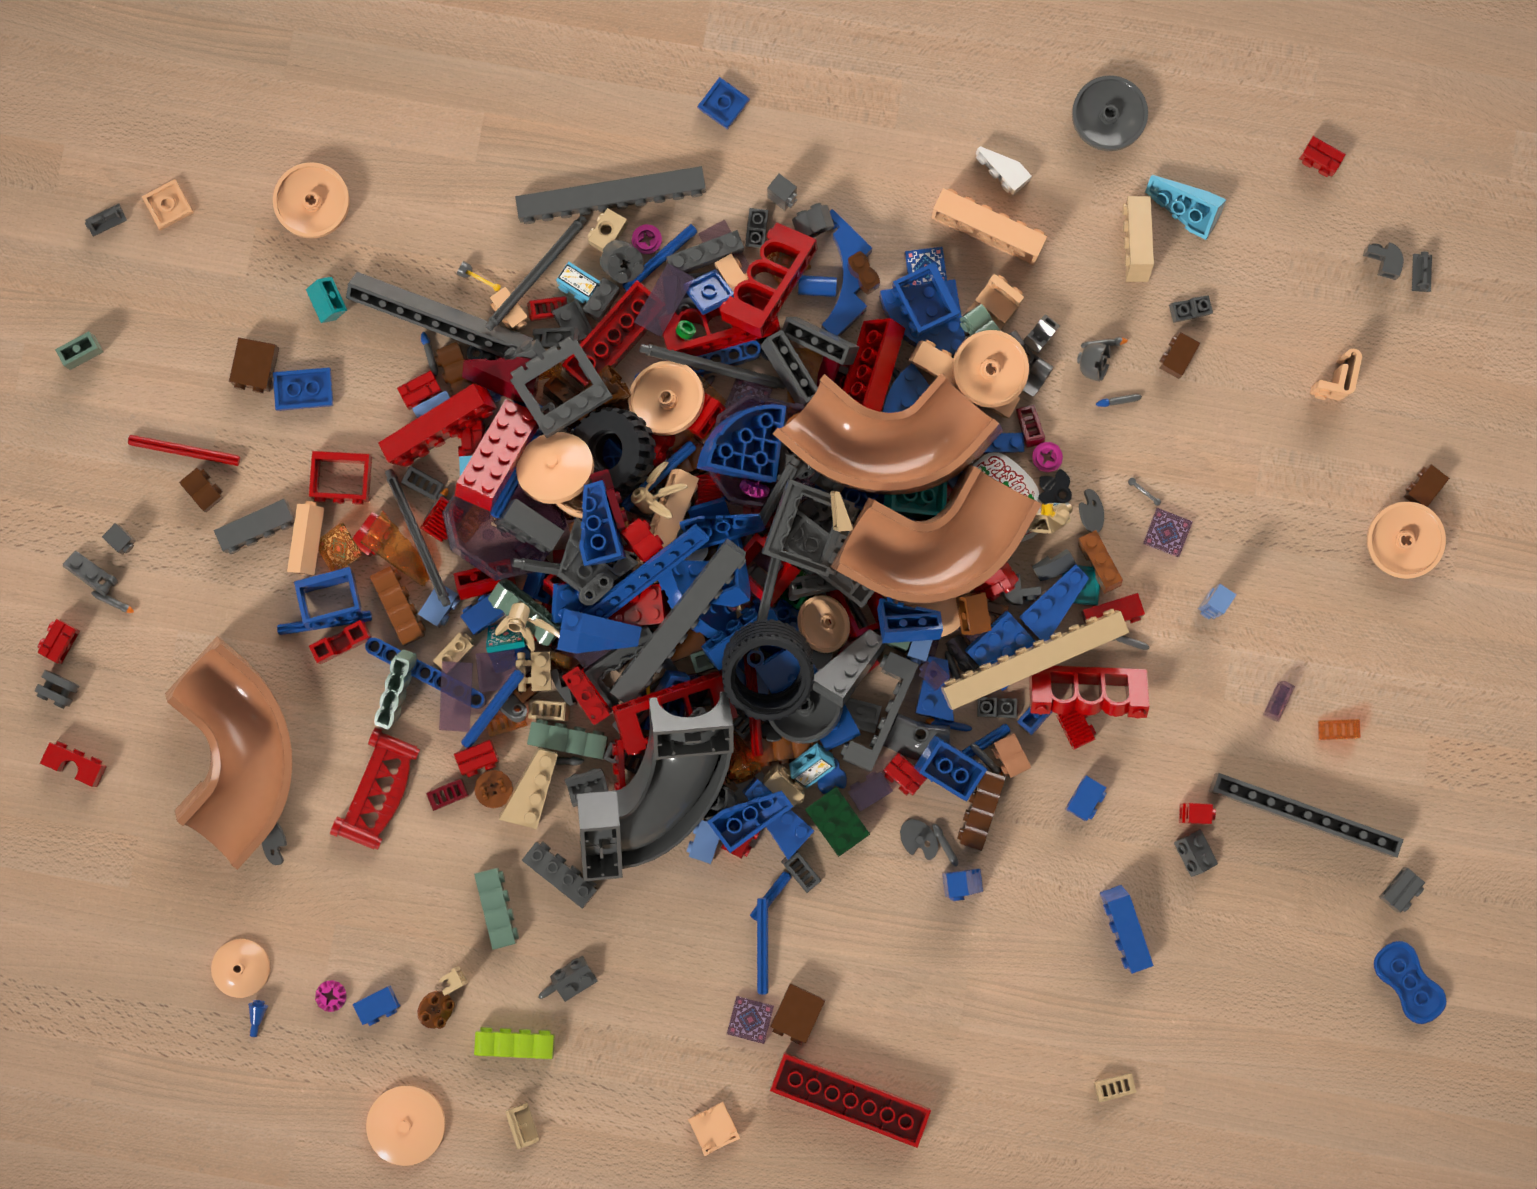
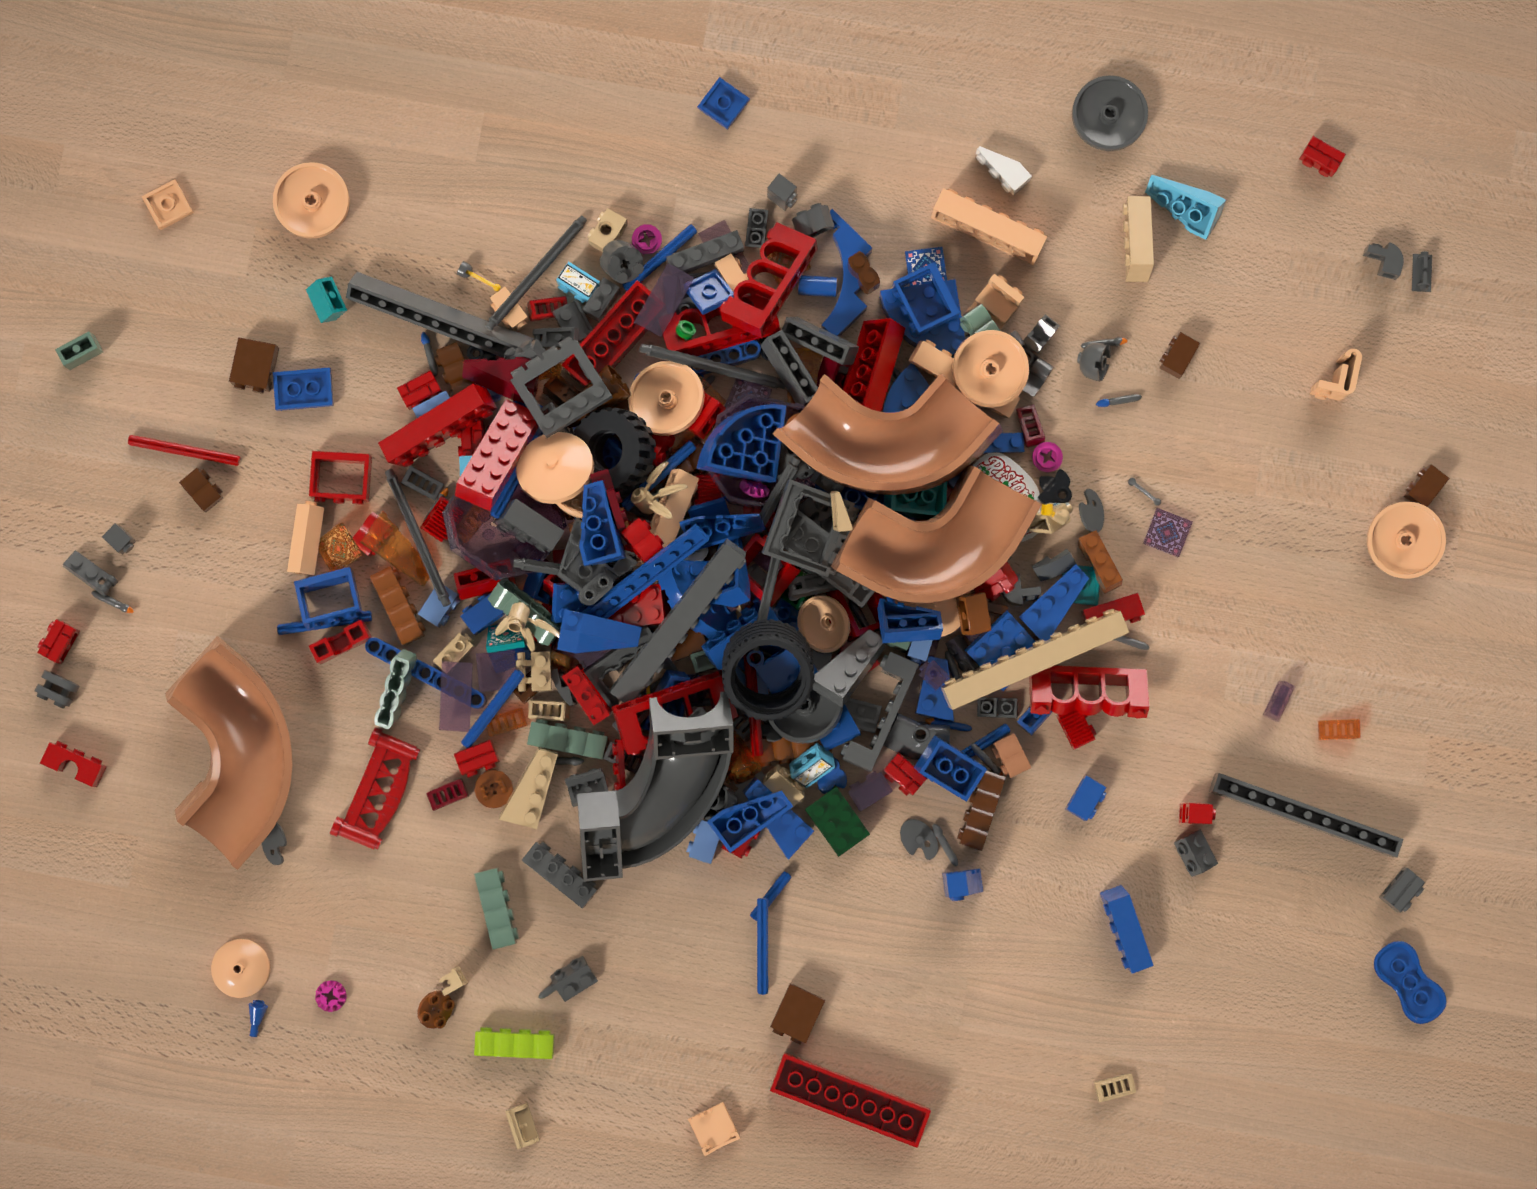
dark grey hinge [85,204,127,237] -> none
dark grey brick [213,499,295,554] -> none
blue brick [353,985,400,1026] -> none
light nougat dish [366,1085,445,1166] -> none
dark grey plate [494,692,527,722] -> none
dark grey brick [515,166,706,224] -> none
clear purple tile [727,996,774,1044] -> none
dark grey slope [781,851,821,893] -> none
dark grey slope [1169,295,1213,323] -> none
medium blue arch [1198,584,1237,619] -> none

